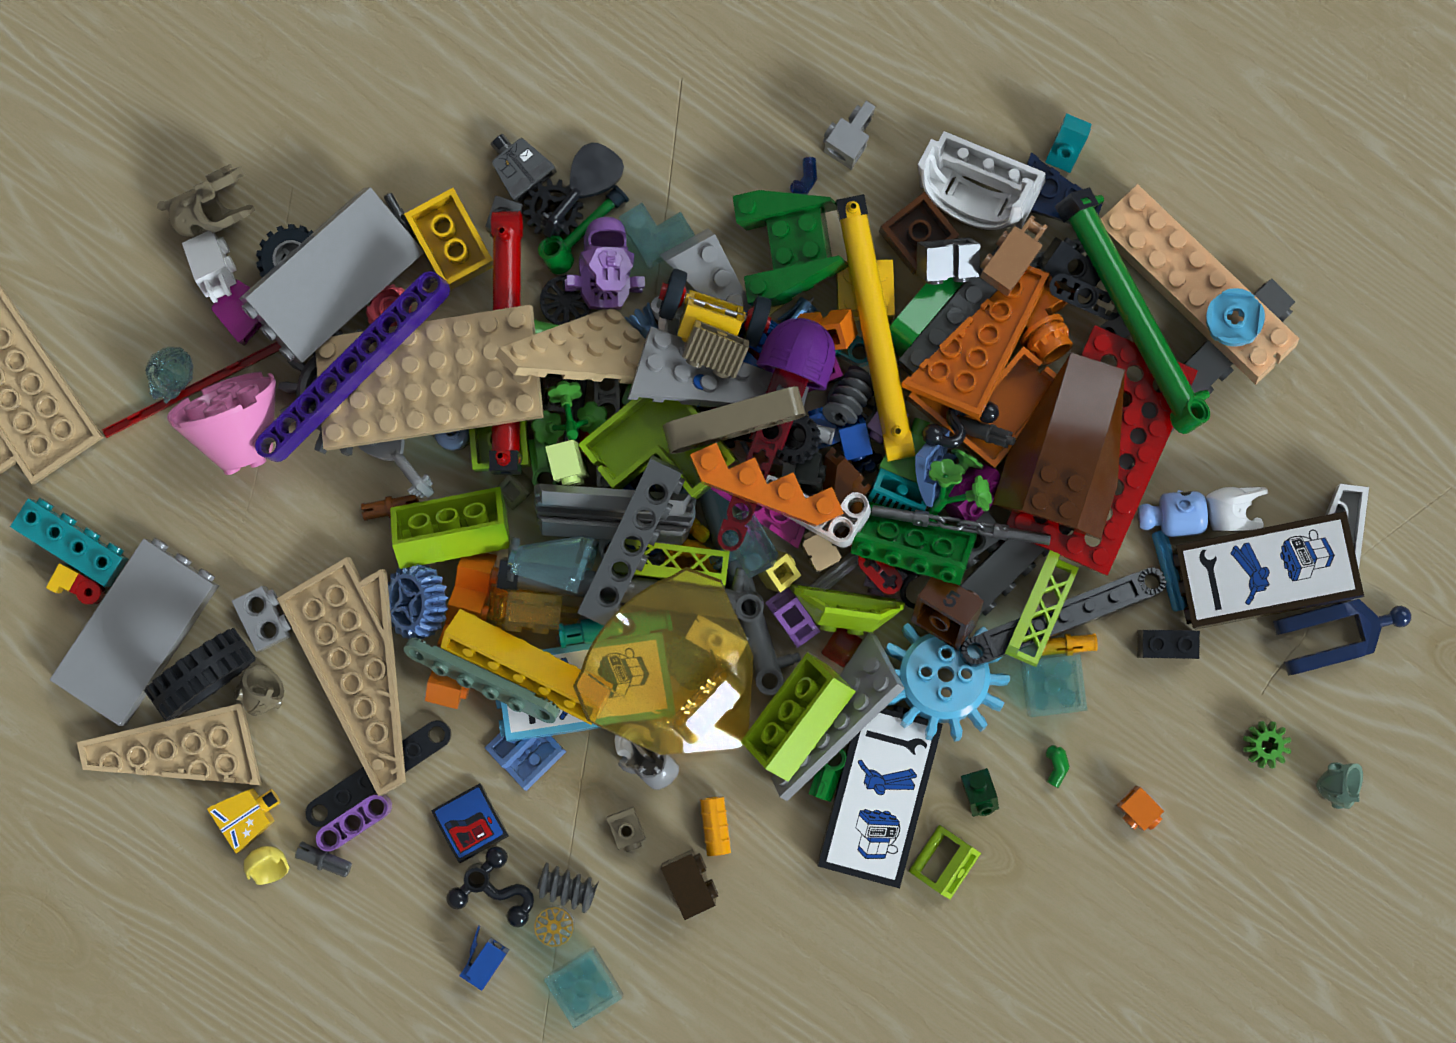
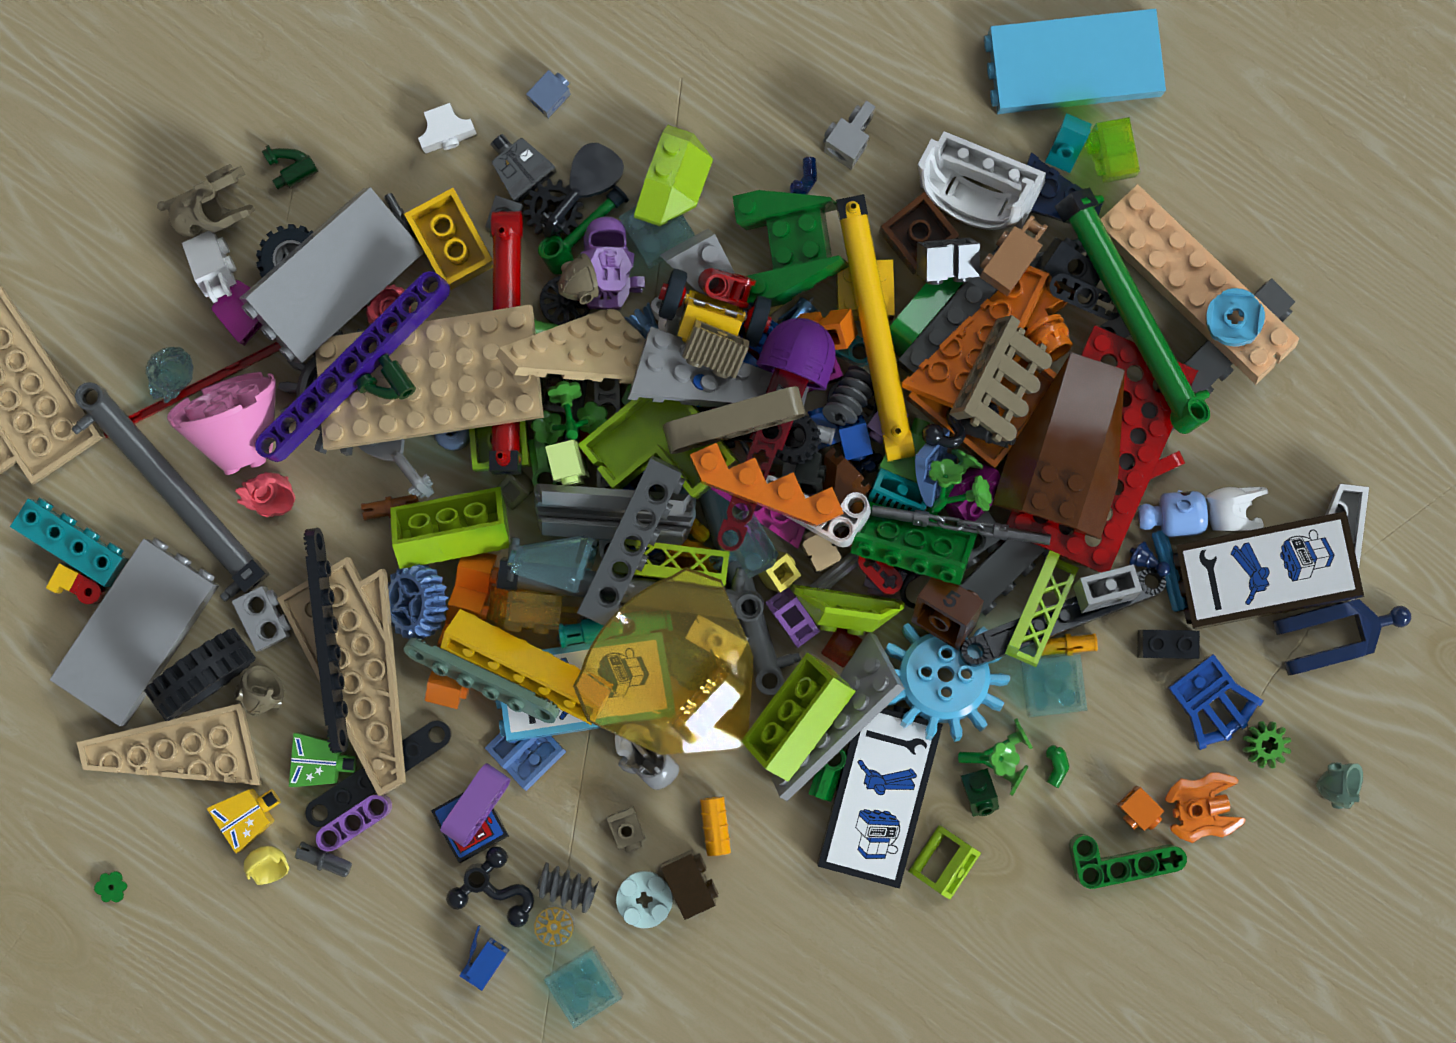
none -> dark grey piece [72,382,269,601]
none -> green plant [94,871,128,903]
none -> coral hair [235,472,295,518]
none -> dark green plant [262,145,319,190]
none -> bright green torso [289,732,357,787]
none -> black plate [303,527,348,753]
none -> dark green plant [356,354,416,400]
none -> white brick [418,103,477,154]
none -> medium lavender beam [440,763,510,847]
none -> sand blue brick [526,70,571,119]
none -> dark tan helmet [558,253,599,304]
none -> light aqua plate [616,871,673,928]
none -> lime wedge [633,125,713,226]
none -> red piece [698,268,756,308]
none -> dark tan fence [949,315,1052,443]
none -> bright green plant [958,718,1033,796]
none -> medium azure brick [984,9,1166,114]
none -> green beam [1069,834,1187,889]
none -> light grey brick [1073,564,1142,613]
none -> clear neon green brick [1085,117,1140,183]
none -> dark blue piece [1129,542,1171,577]
none -> red beam [1151,451,1185,479]
none -> orange piece [1165,772,1245,843]
none -> blue plate [1167,654,1263,750]

